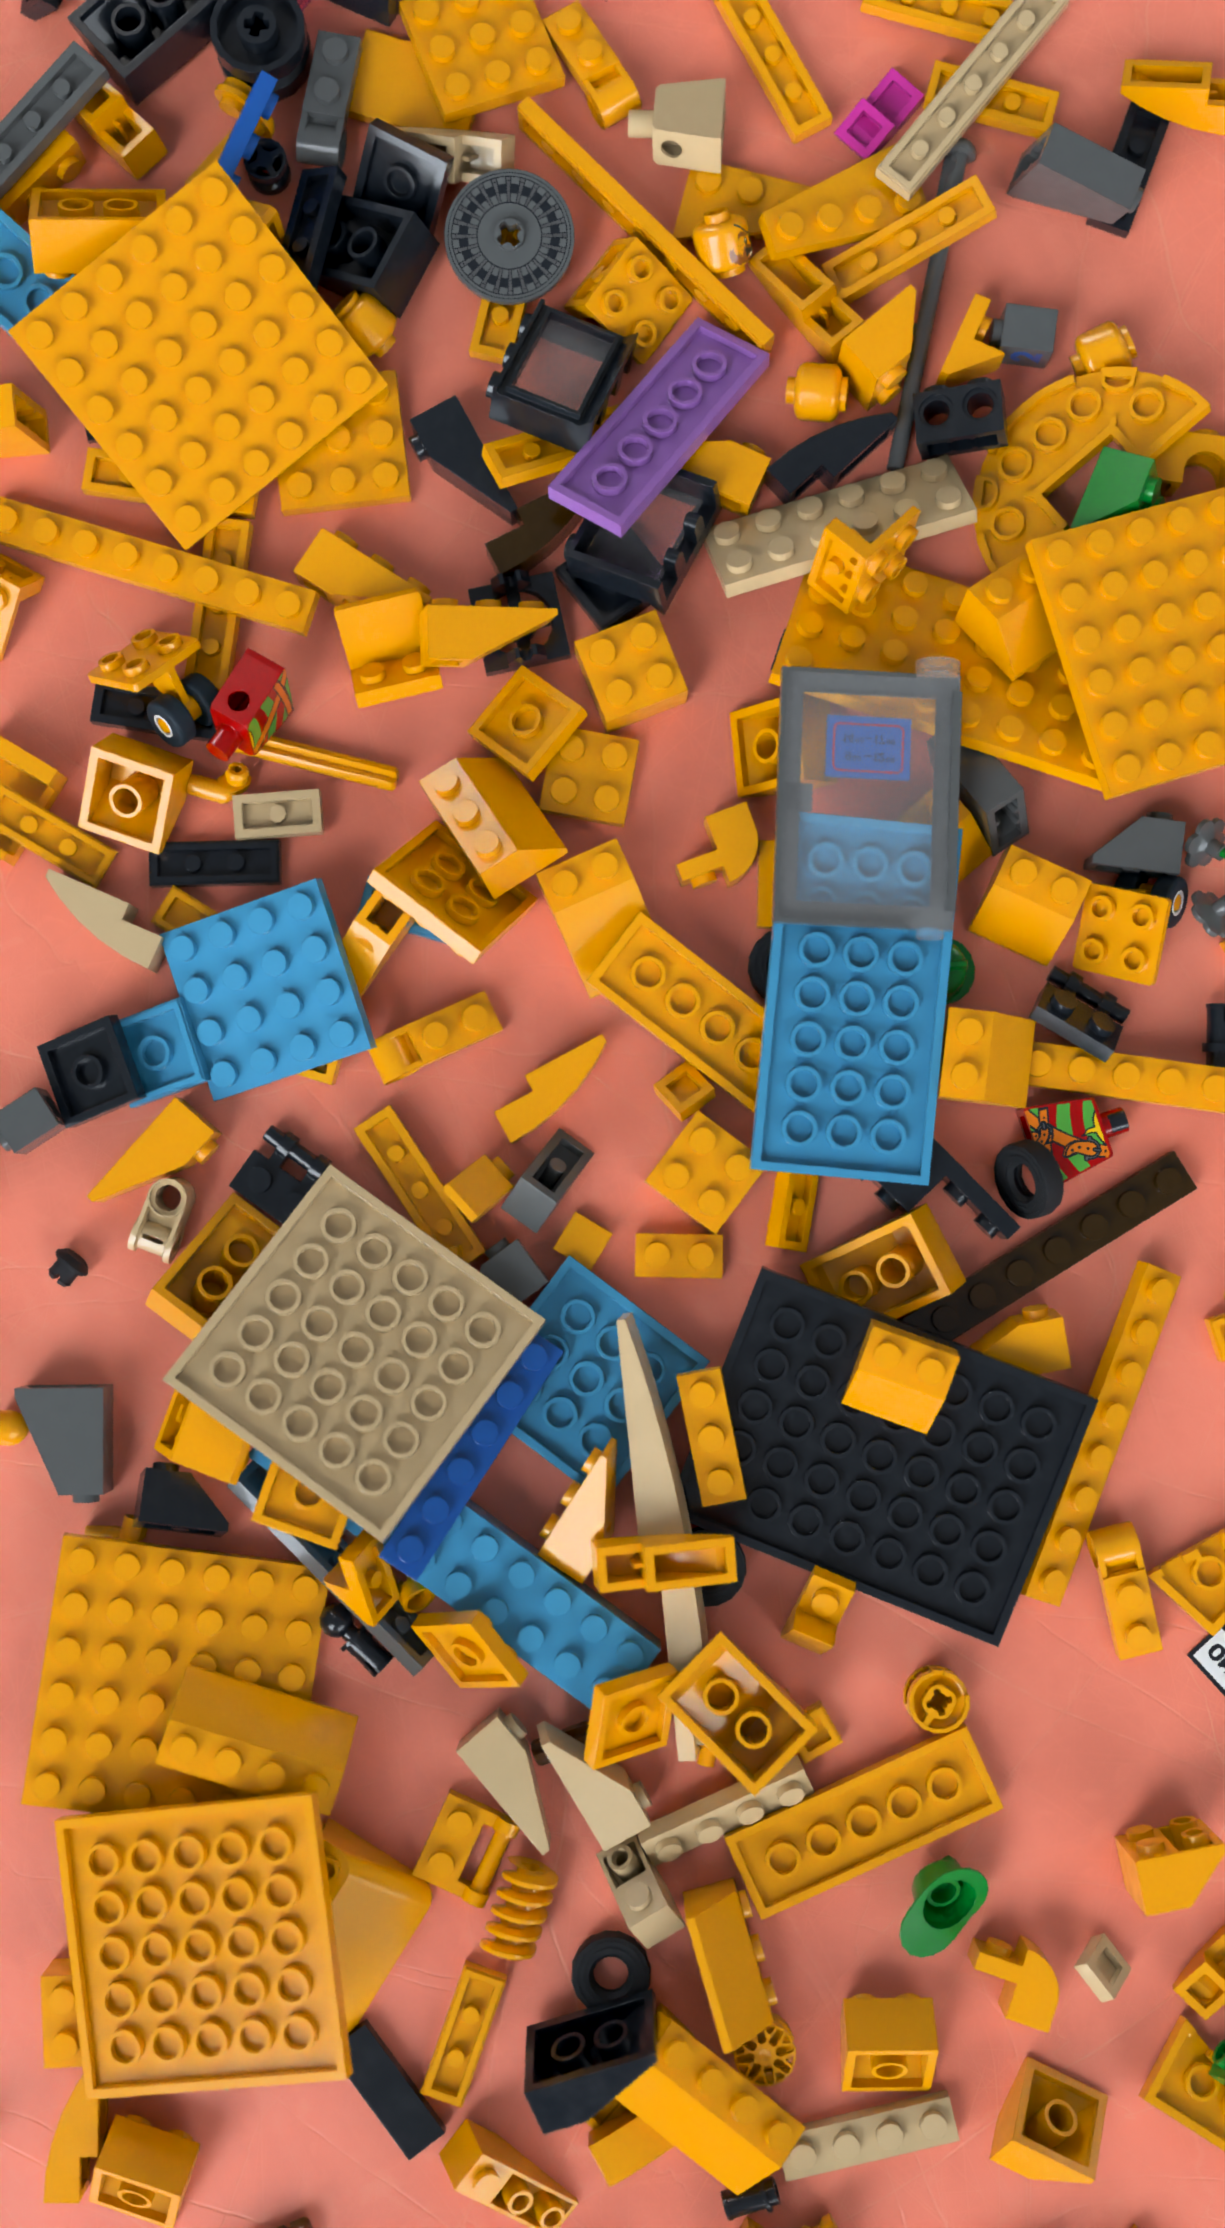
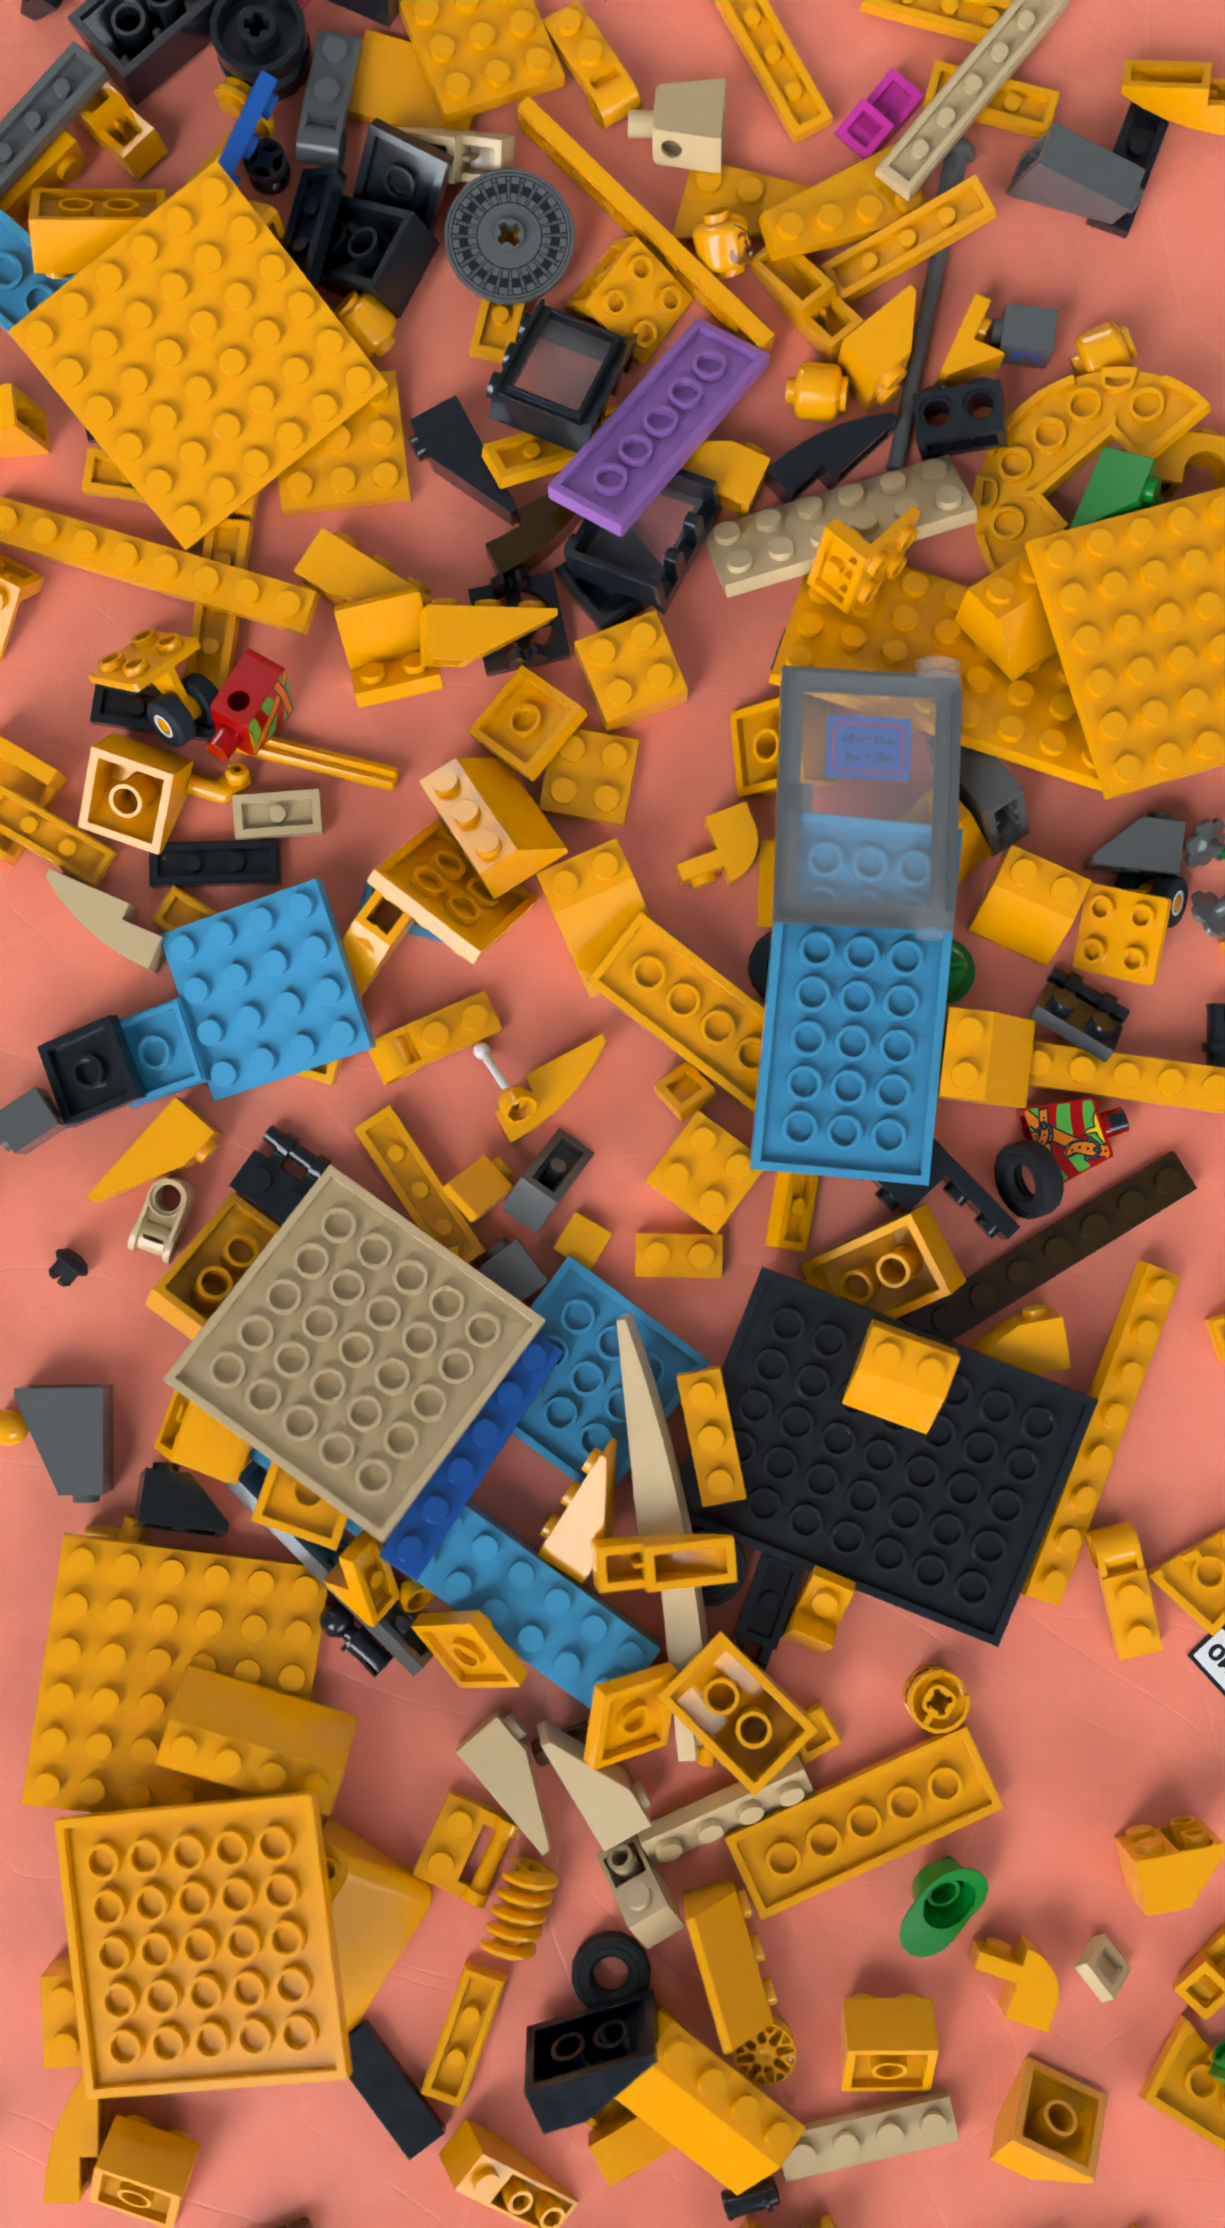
none -> light orange hinge [473,1042,537,1124]
none -> black hinge [733,1552,804,1672]

